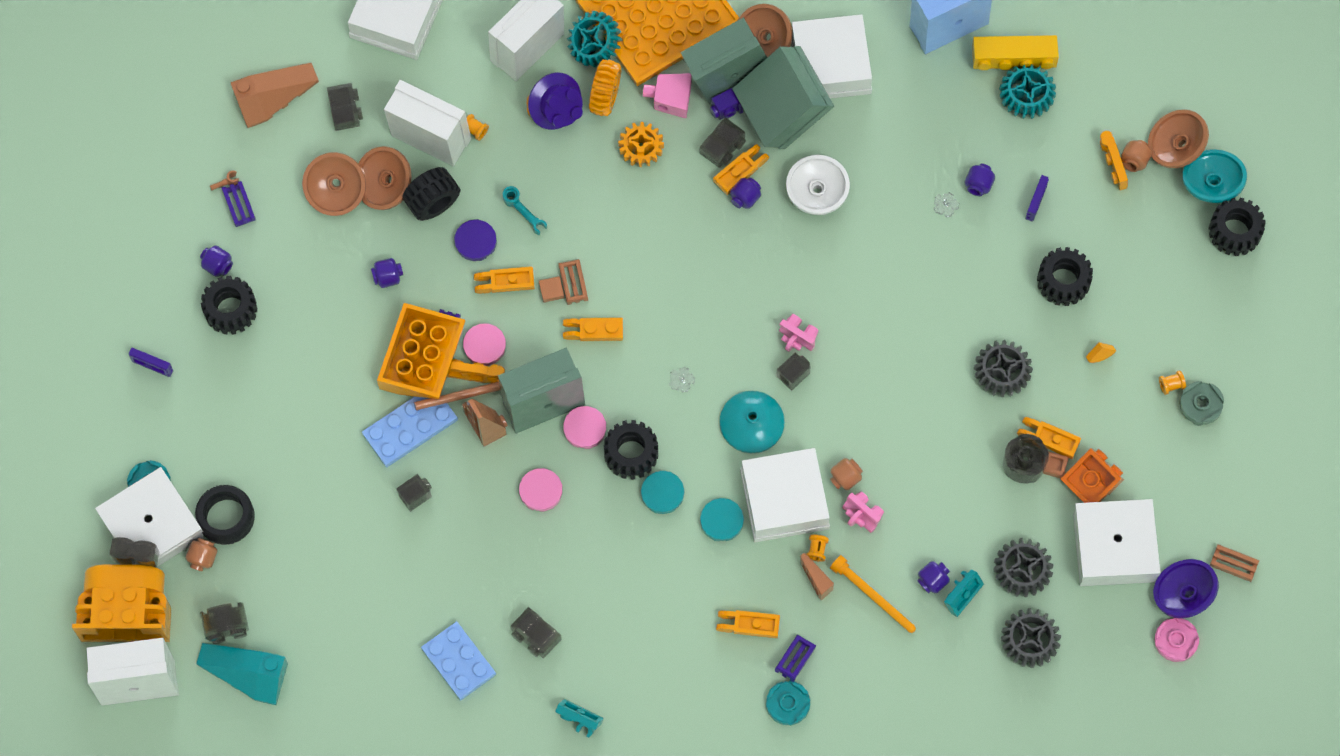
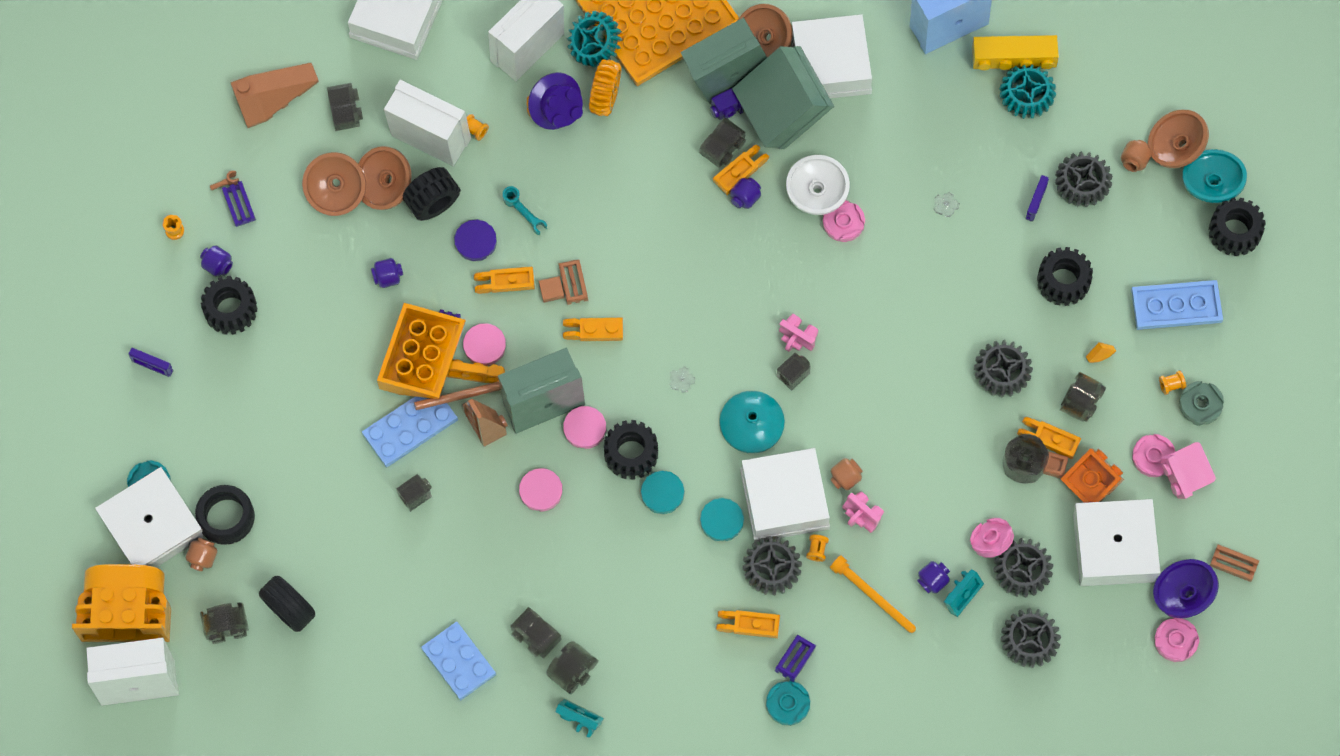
clear smoke brick [110,537,160,567] -> none
teal wedge [196,643,288,705] -> none
light orange gear [618,122,664,167] -> none
bright pink torso [643,73,692,118] -> none
nougat slope [800,553,834,600] -> none
dark purple head [964,163,995,196] -> none
light orange hinge [1100,131,1128,190] -> none
none -> light orange bush [163,215,184,240]
none -> black tyre [259,576,315,632]
none -> clear smoke brick [546,641,599,695]
none -> dark grey gear [743,536,802,596]
none -> bright pink tile [823,200,865,242]
none -> bright pink tile [970,518,1014,558]
none -> dark grey gear [1055,151,1113,207]
none -> clear smoke brick [1059,372,1106,422]
none -> light blue plate [1131,280,1223,330]
none -> bright pink tile [1132,434,1175,477]
none -> bright pink bracket [1160,442,1216,499]

